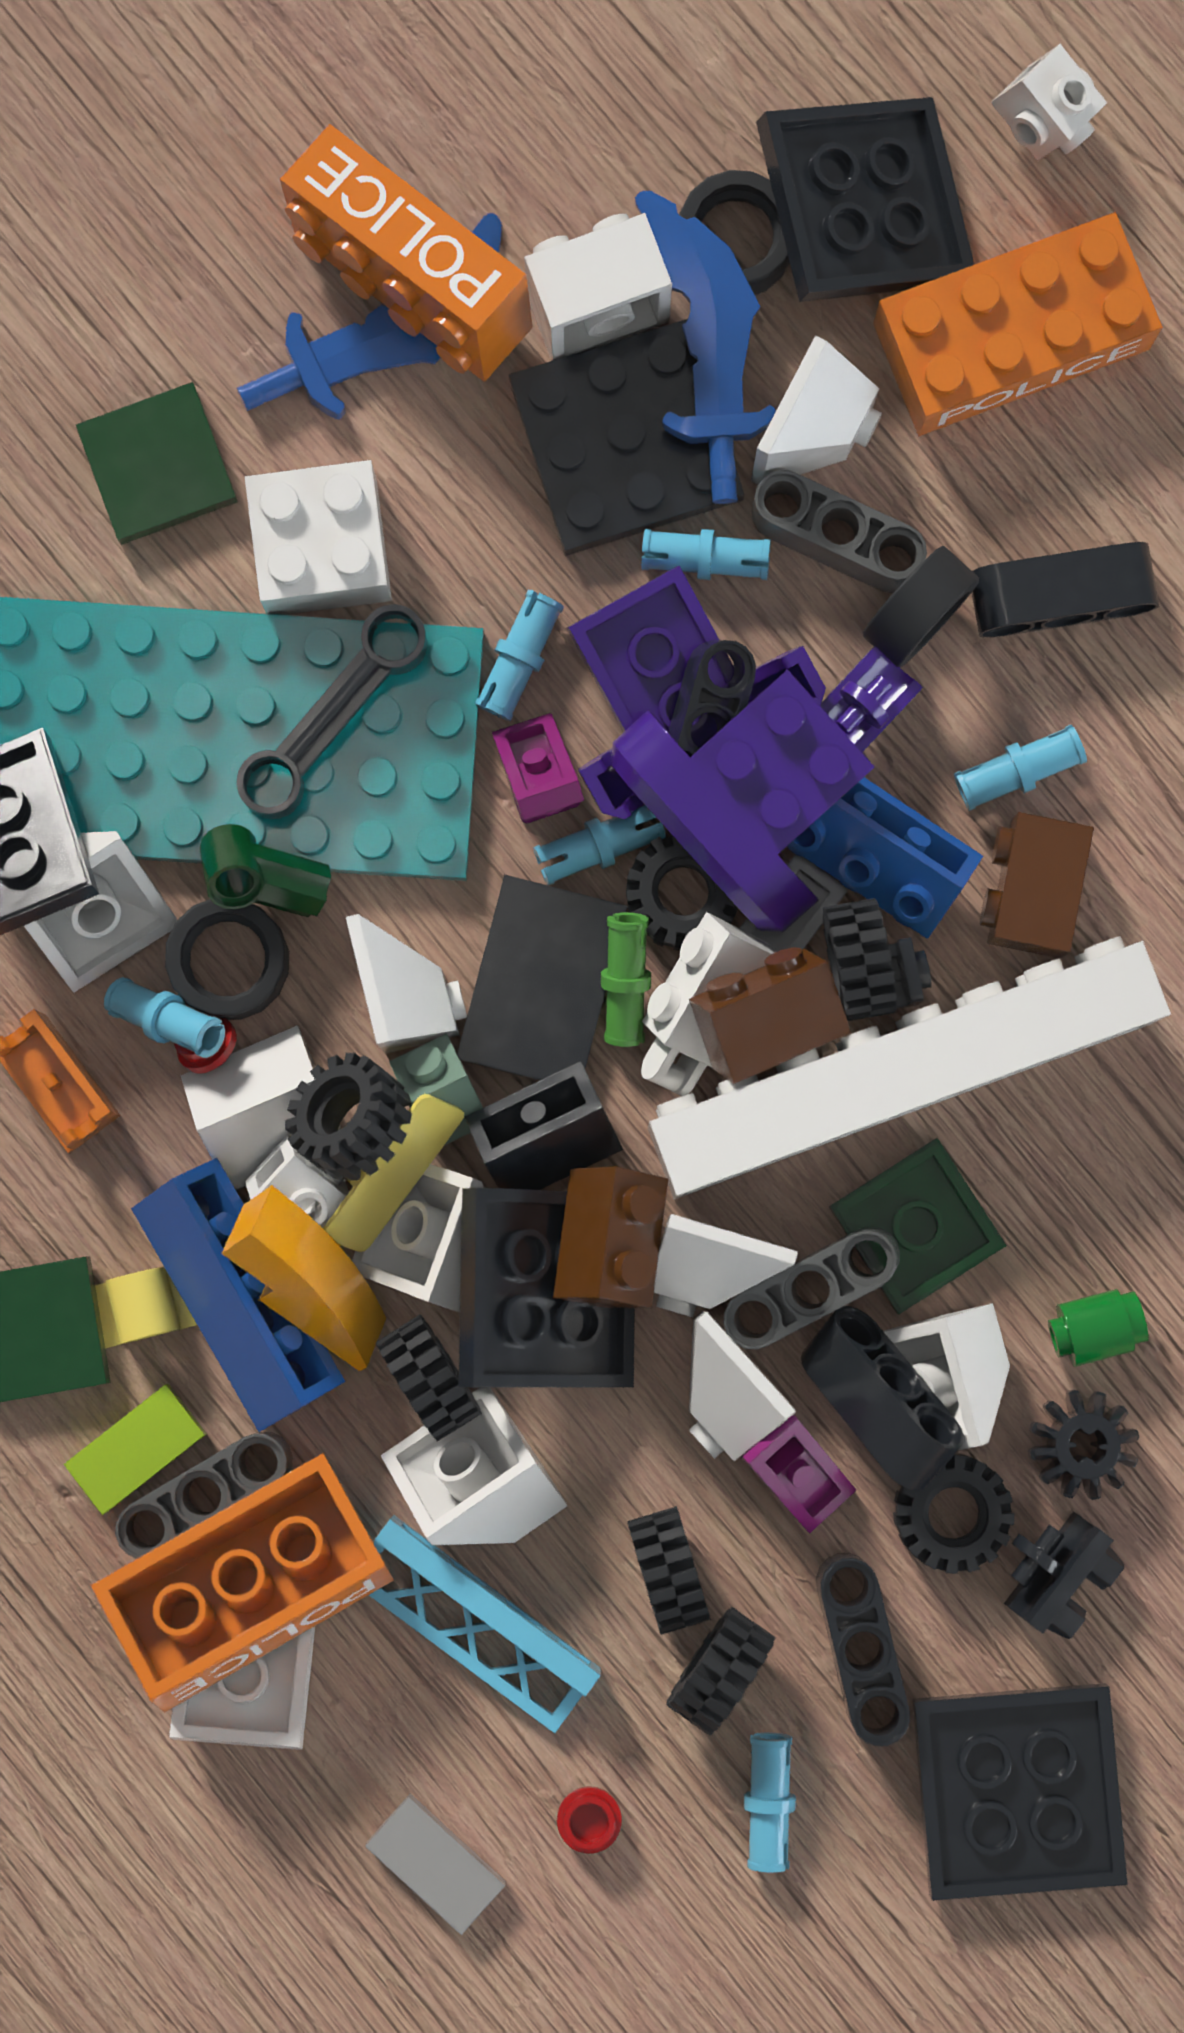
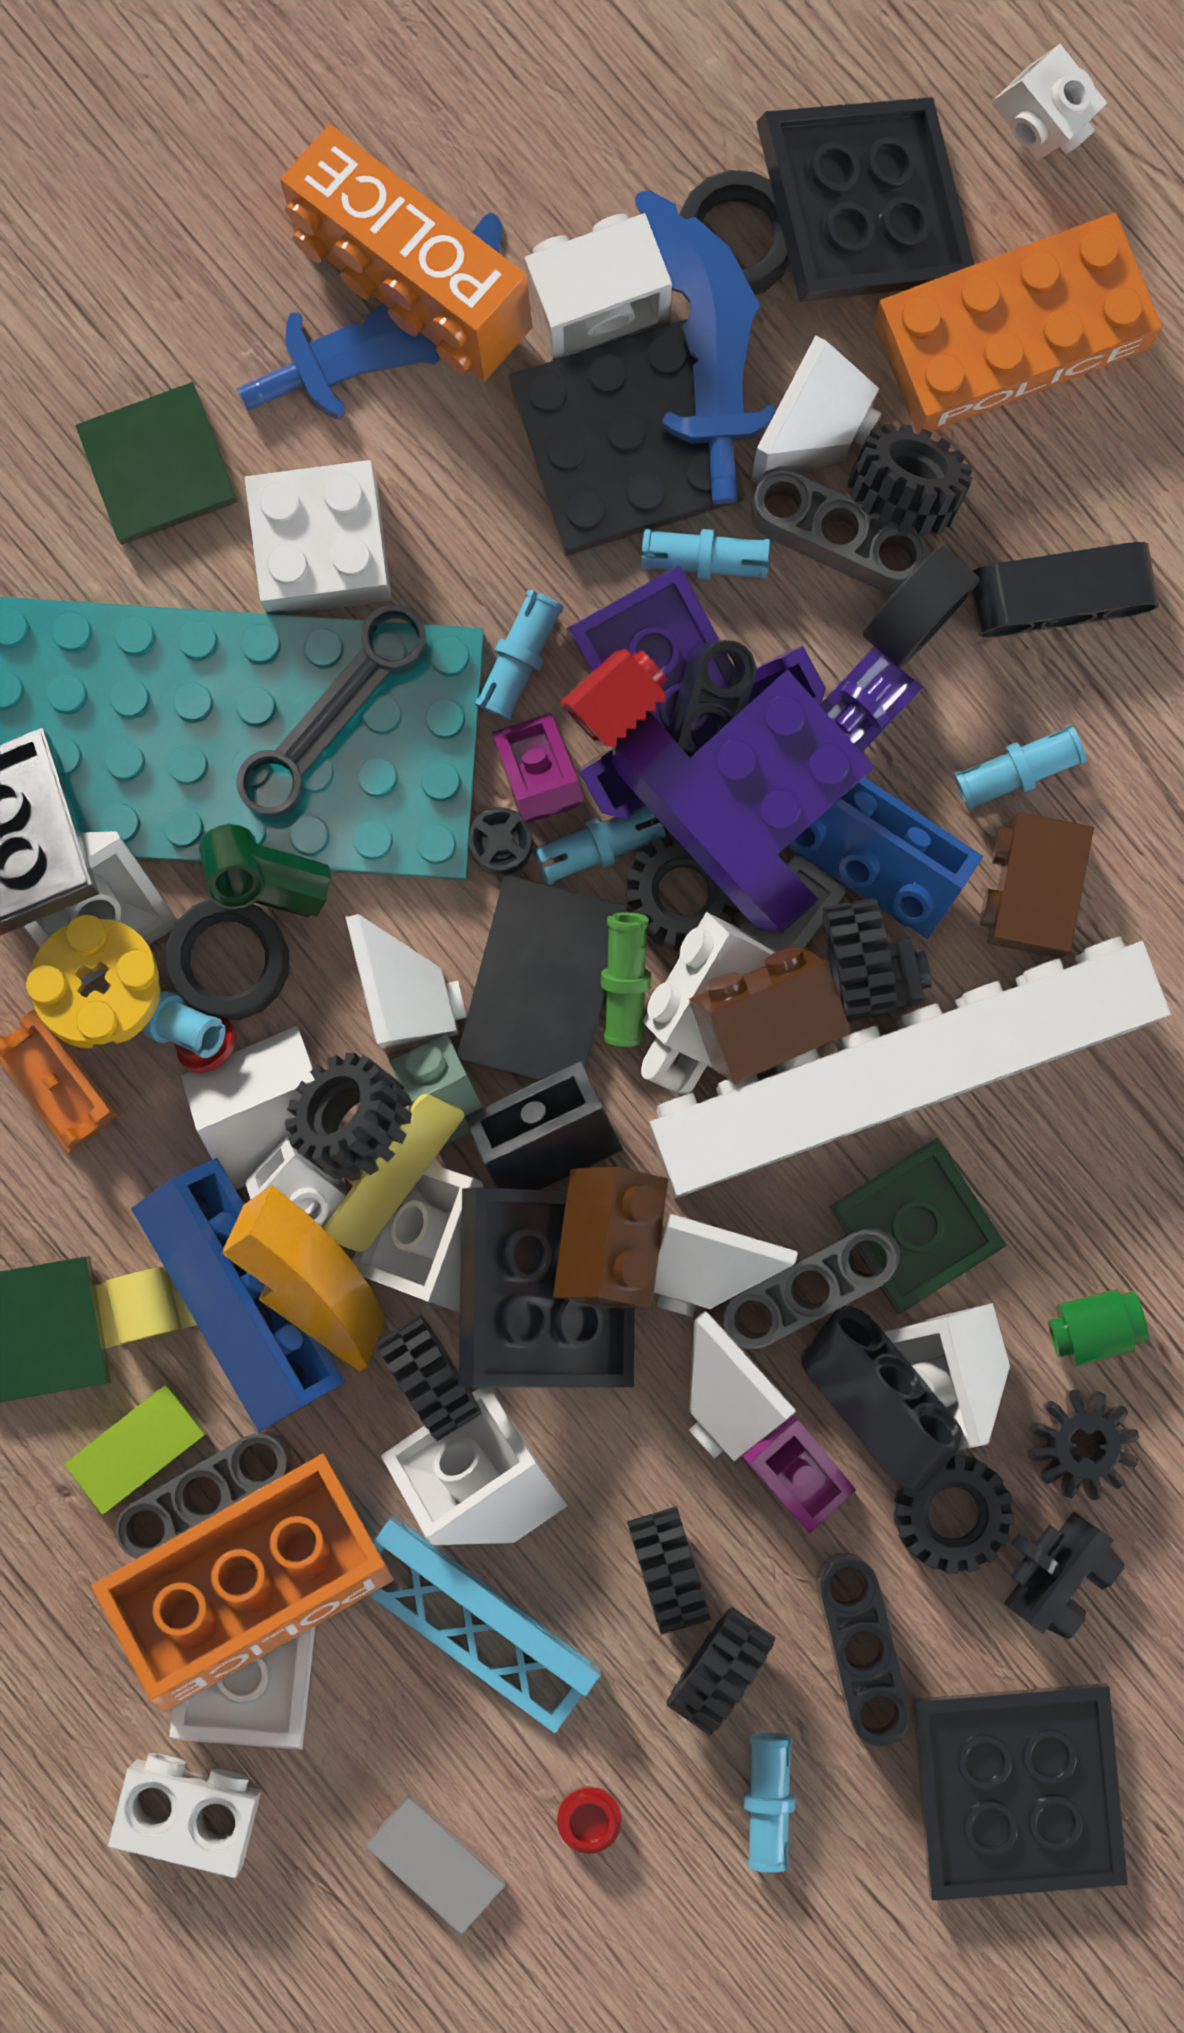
none -> yellow plate [26,915,161,1048]
none -> white brick [108,1753,262,1878]
none -> black wheel [468,807,533,876]
none -> red brick [559,649,667,747]
none -> black tyre [848,424,973,536]

